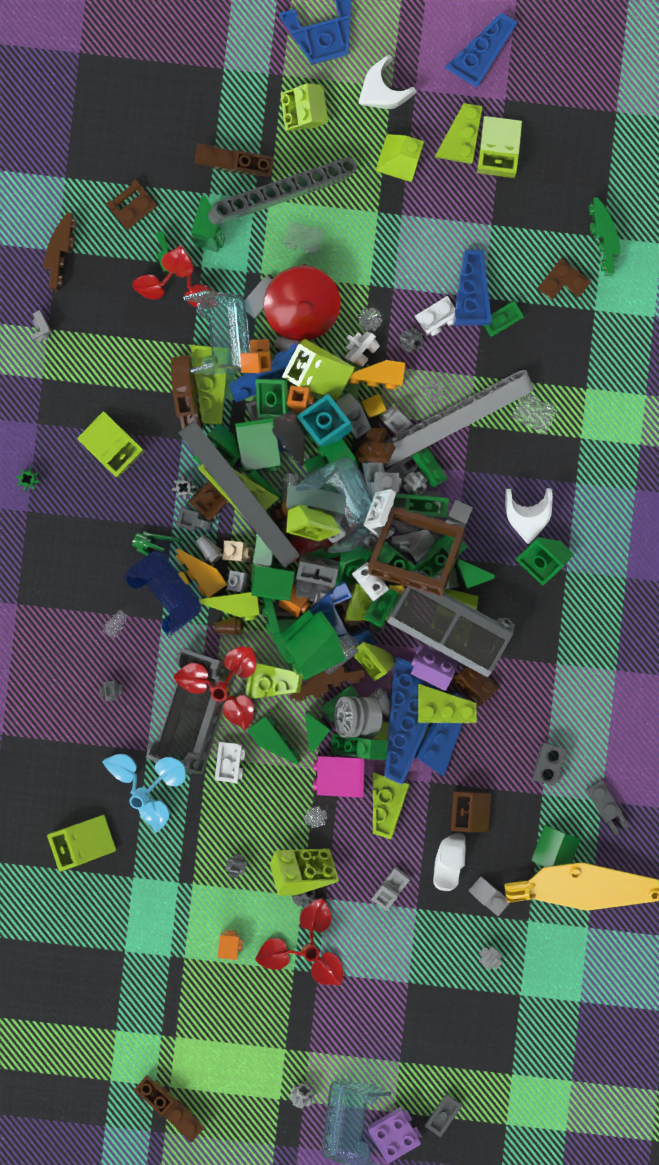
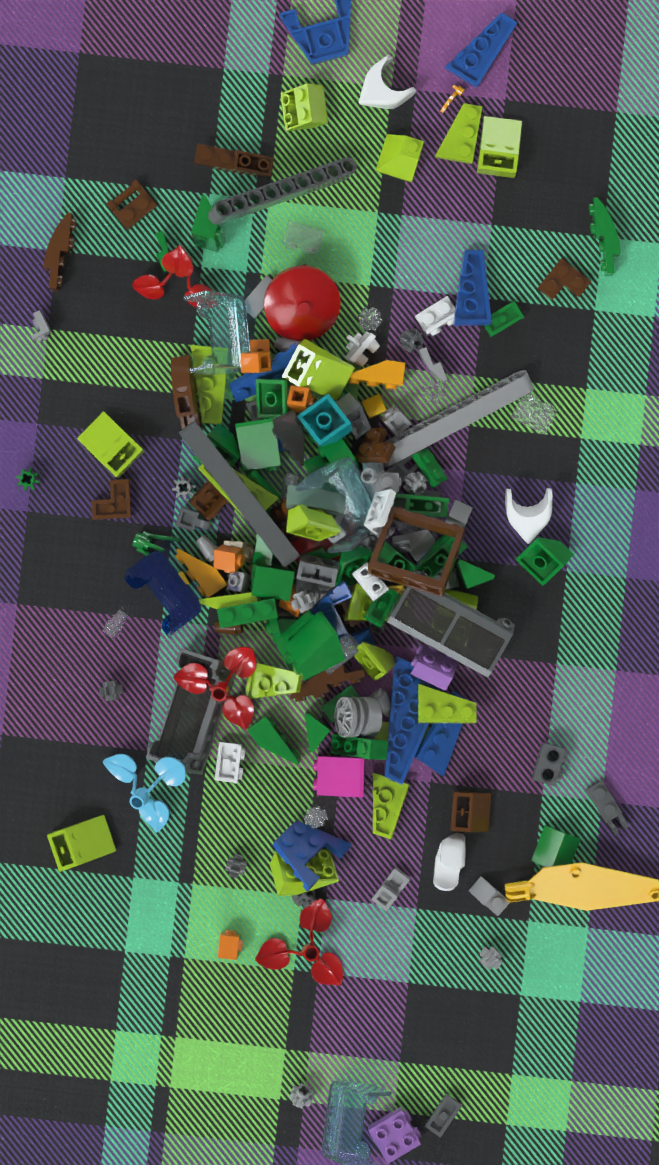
reddish brown slope [134,1075,206,1143] -> none
reddish brown bracket [452,666,499,708] -> none
none -> reddish brown plate [92,479,132,520]
none -> orange brick [214,545,245,573]
none -> green plate [217,598,278,629]
none -> blue wing [273,820,351,892]
none -> light grey gear [290,589,316,613]
none -> light grey hinge [361,468,378,484]
none -> light grey slope [418,347,447,383]
none -> light orange piece [441,84,465,113]

